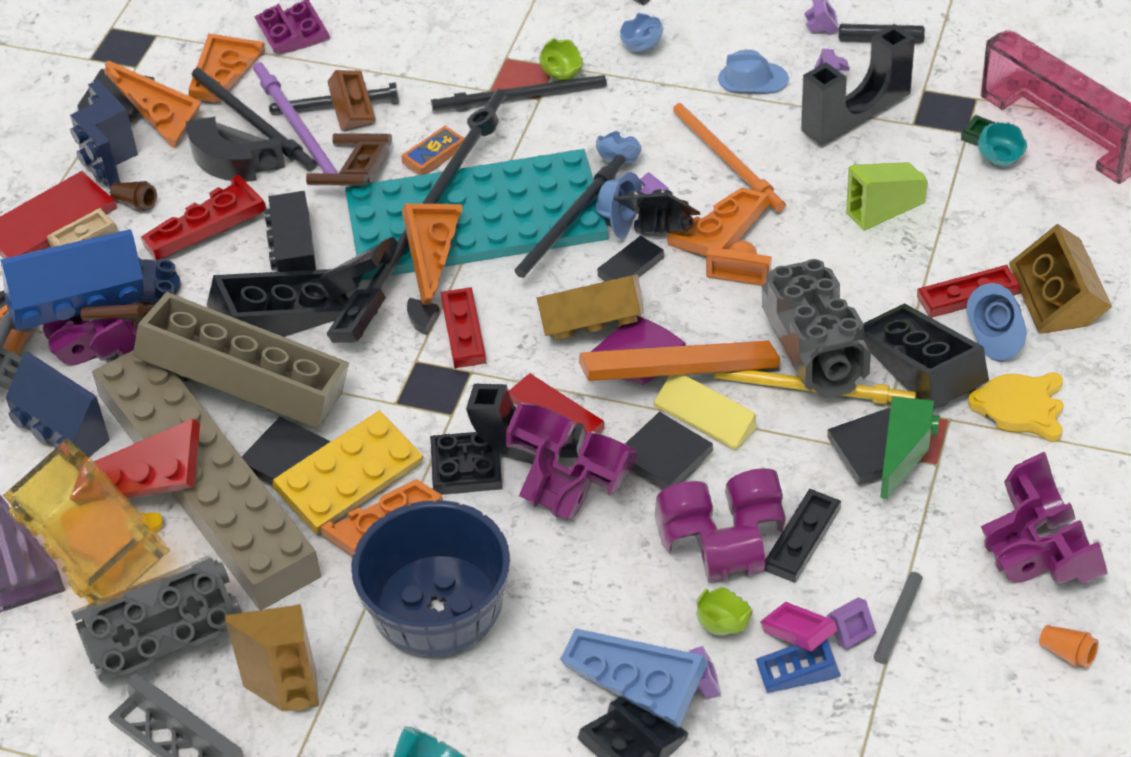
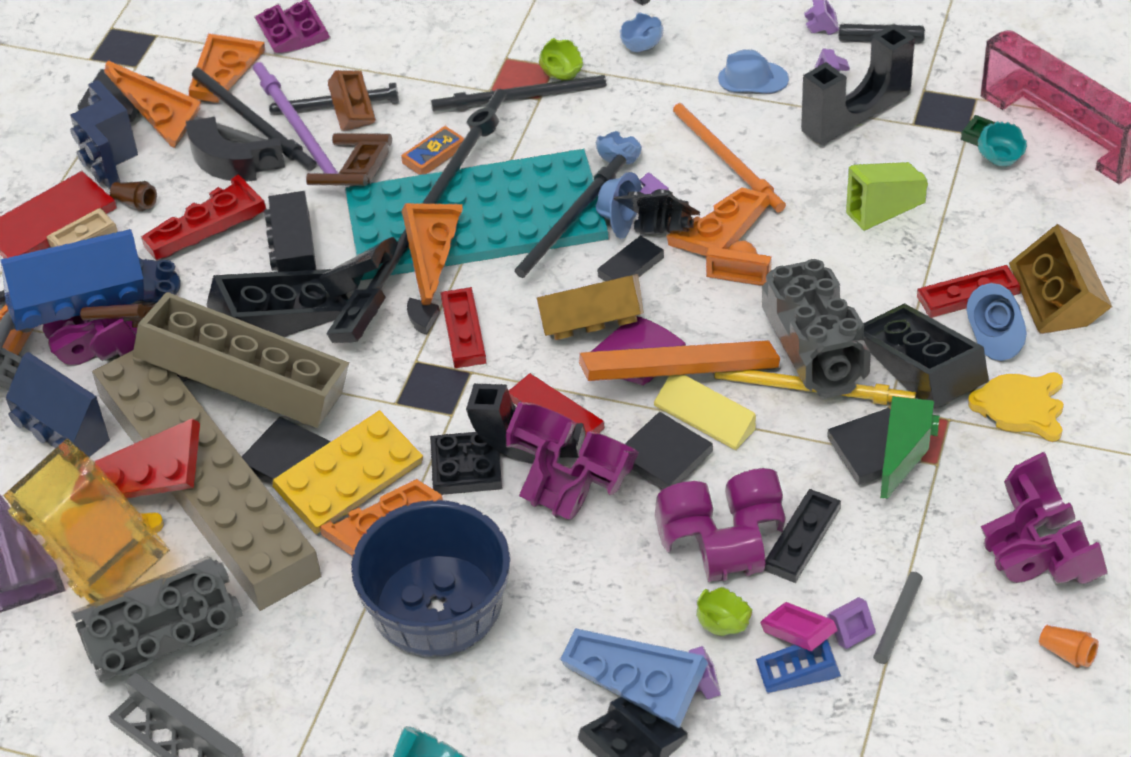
pearl gold slope [225,604,319,712] -> none

